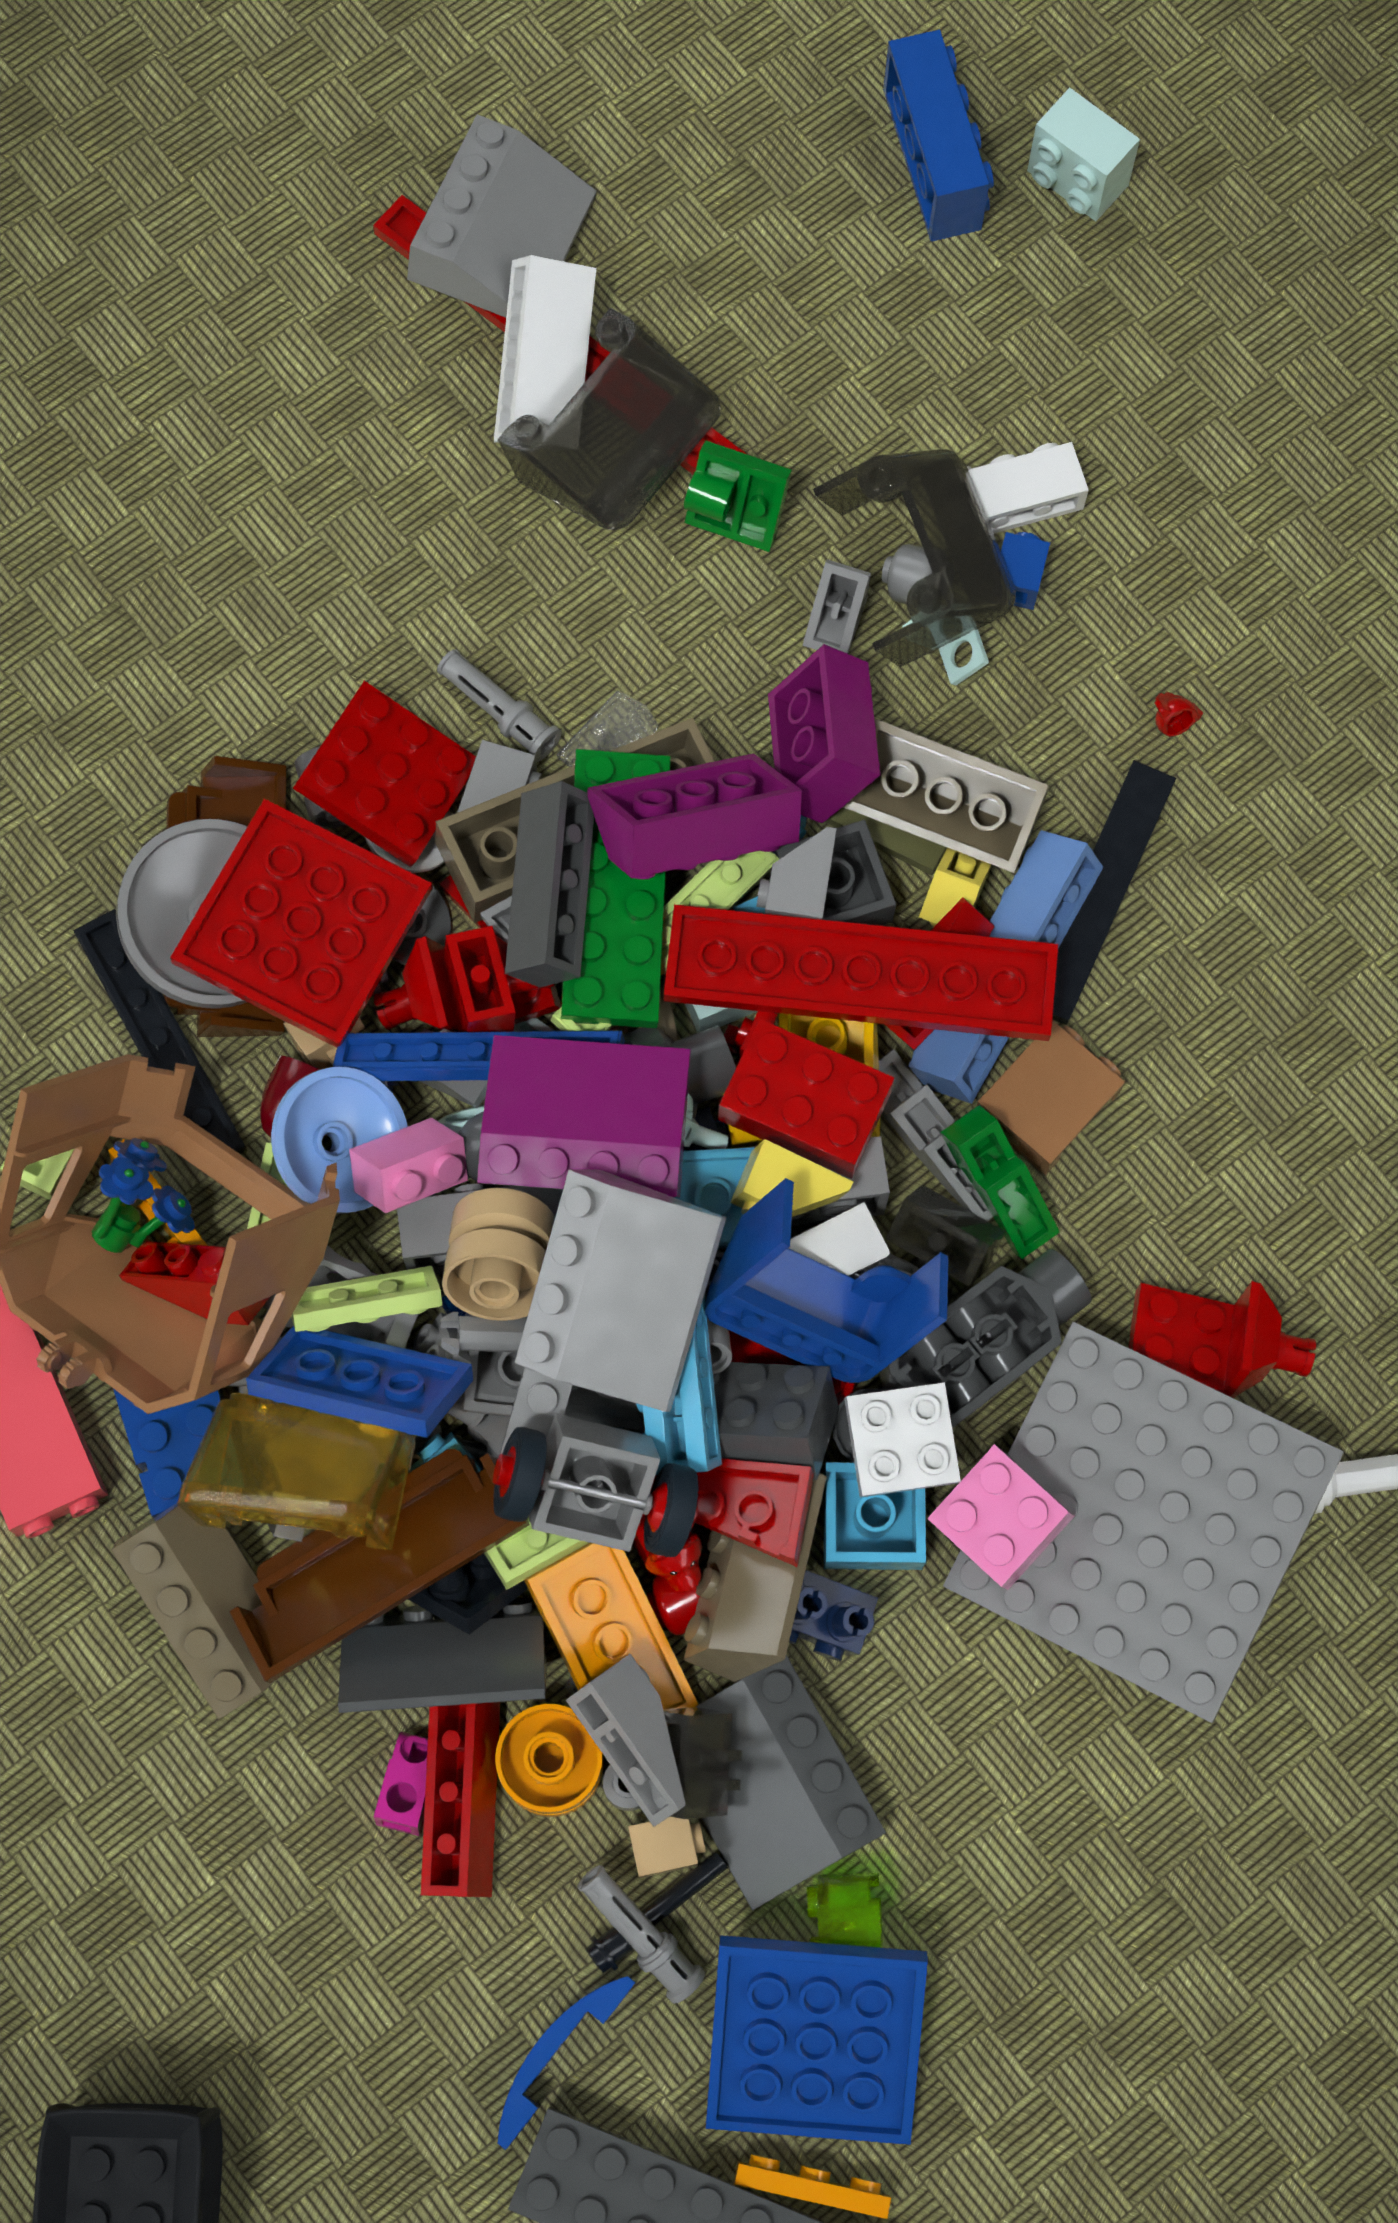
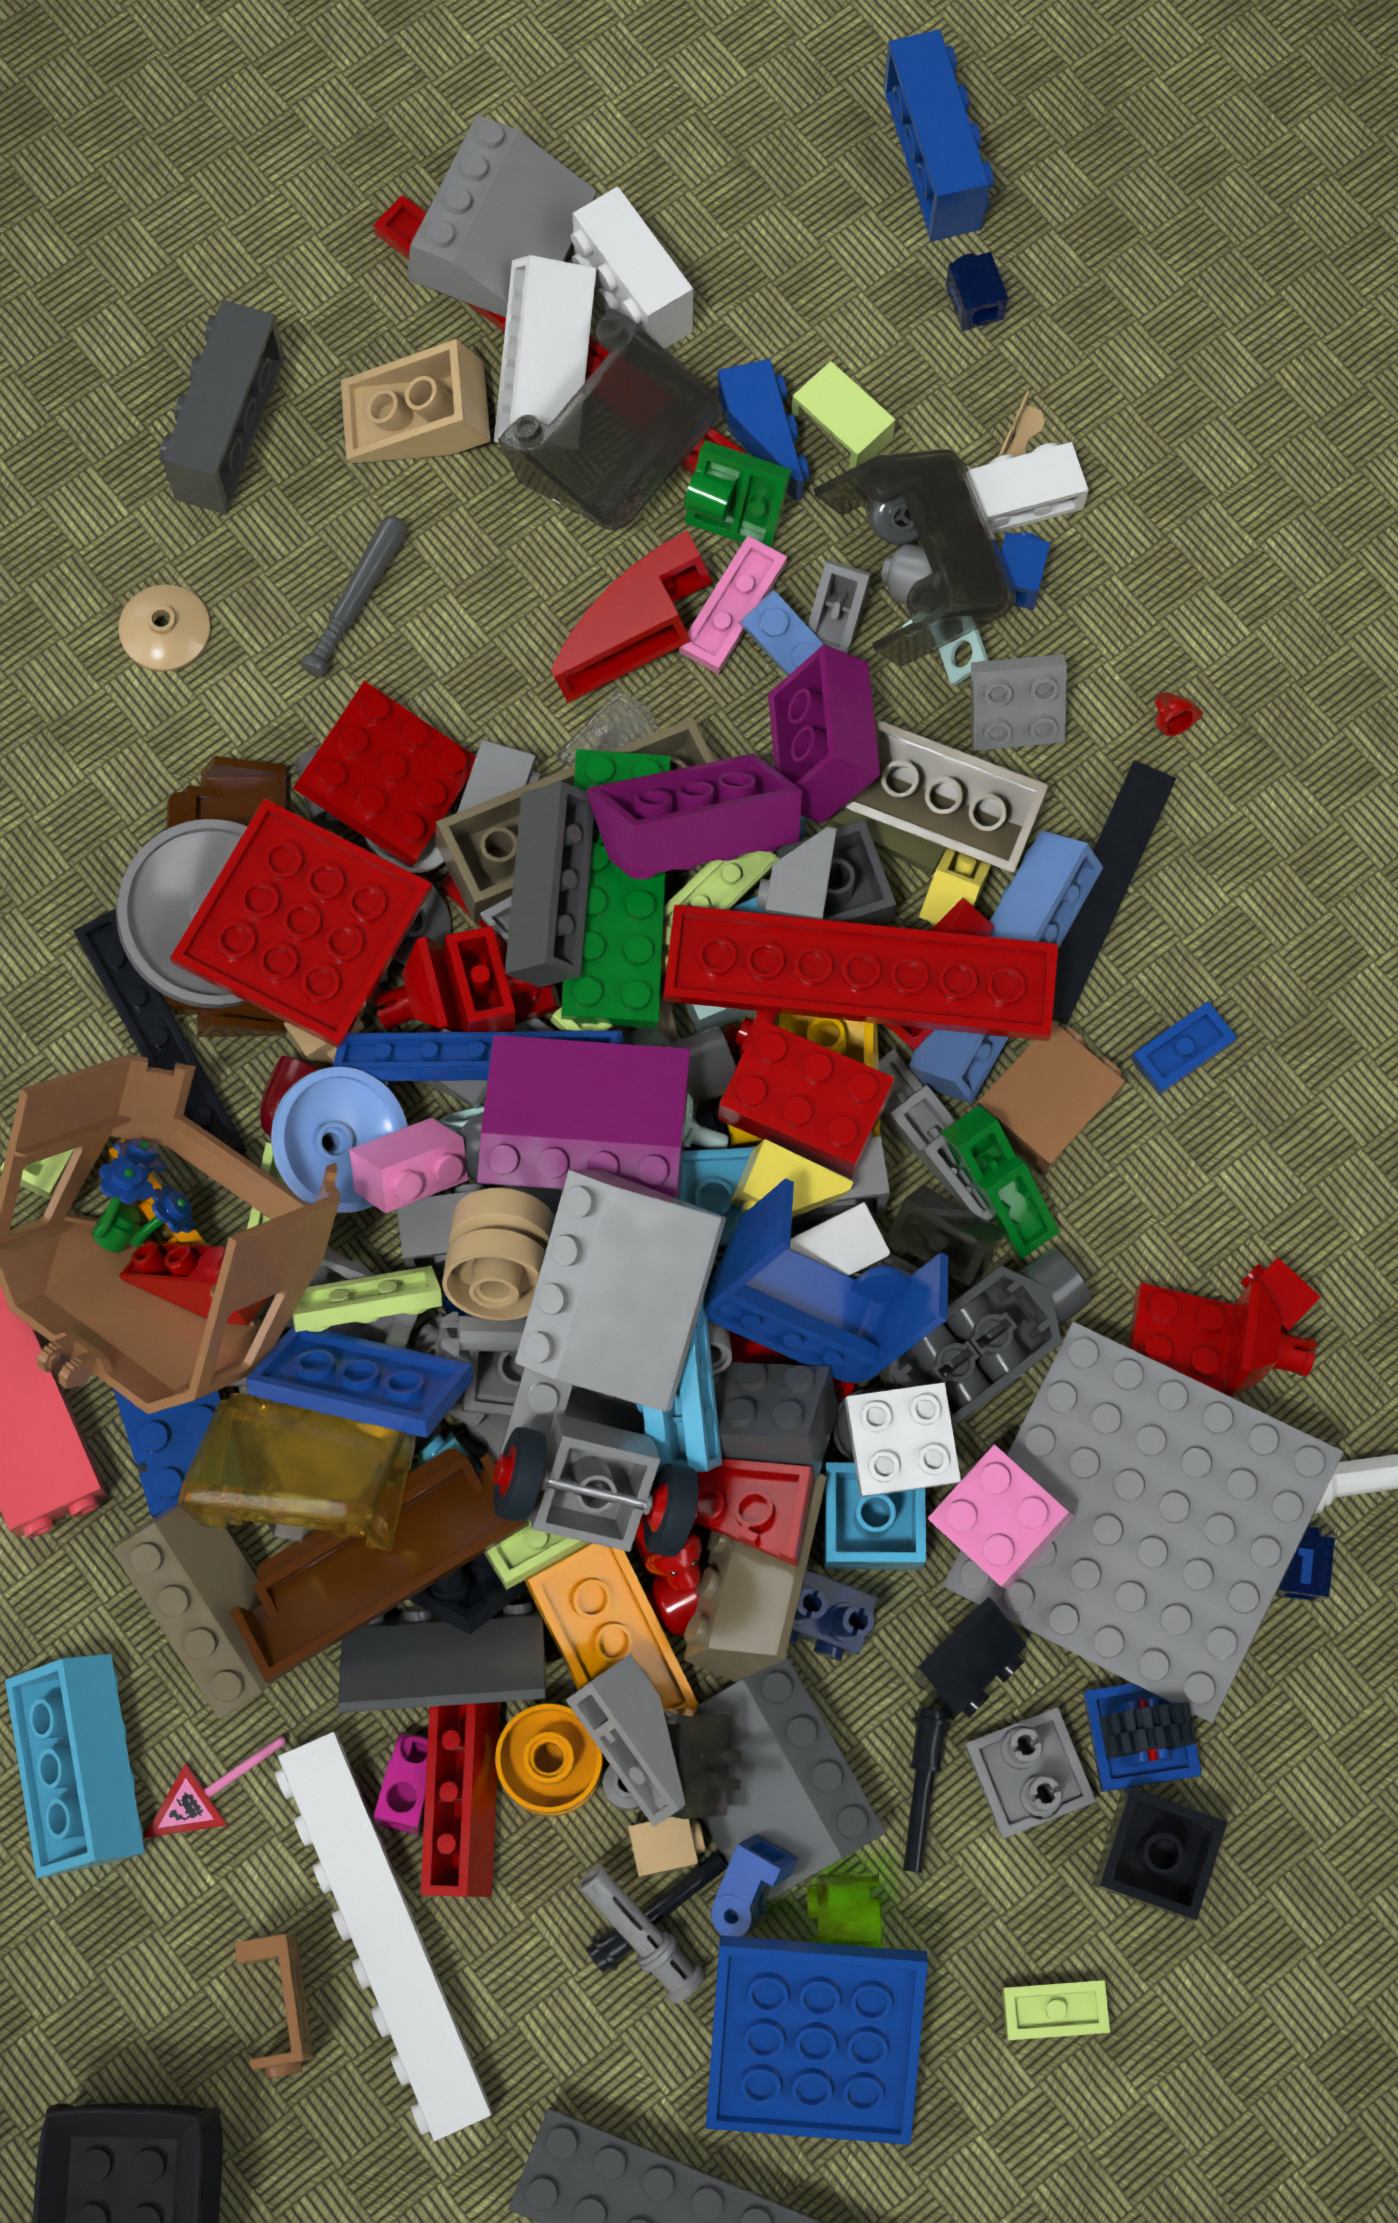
light grey pin [437,649,562,762] -> none
blue slope [497,1976,636,2150] -> none
light orange plate [734,2154,891,2219] -> none
light aqua brick [1027,87,1140,222] -> none
none -> medium azure slope [5,1654,145,1879]
none -> tan dish [118,584,211,672]
none -> piece [144,1736,286,1838]
none -> dark grey brick [159,300,285,515]
none -> medium nougat panel [234,1934,314,2079]
none -> white brick [275,1732,494,2141]
none -> dark grey piece [300,516,407,678]
none -> tan slope [341,339,490,463]
none -> red slope [551,531,713,703]
none -> white brick [570,186,693,359]
none -> bright pink plate [679,536,787,675]
none -> blue leg [711,1834,798,1937]
none -> blue slope [717,359,809,501]
none -> medium blue plate [738,590,823,676]
none -> yellowish green panel [791,361,896,473]
none -> dark grey head [866,482,929,545]
none -> black pin [903,1708,951,1873]
none -> black slope [911,1596,1027,1720]
none -> clear blue brick [945,252,1008,332]
none -> light grey plate [964,1707,1096,1839]
none -> light grey plate [971,654,1067,751]
none -> tan piece [998,391,1045,457]
none -> yellowish green plate [1002,1980,1110,2040]
none -> plate [1083,1683,1202,1792]
none -> black brick [1092,1787,1228,1921]
none -> blue plate [1131,1001,1237,1096]
none -> red brick [1236,1257,1321,1334]
none -> clear blue brick [1275,1526,1335,1603]

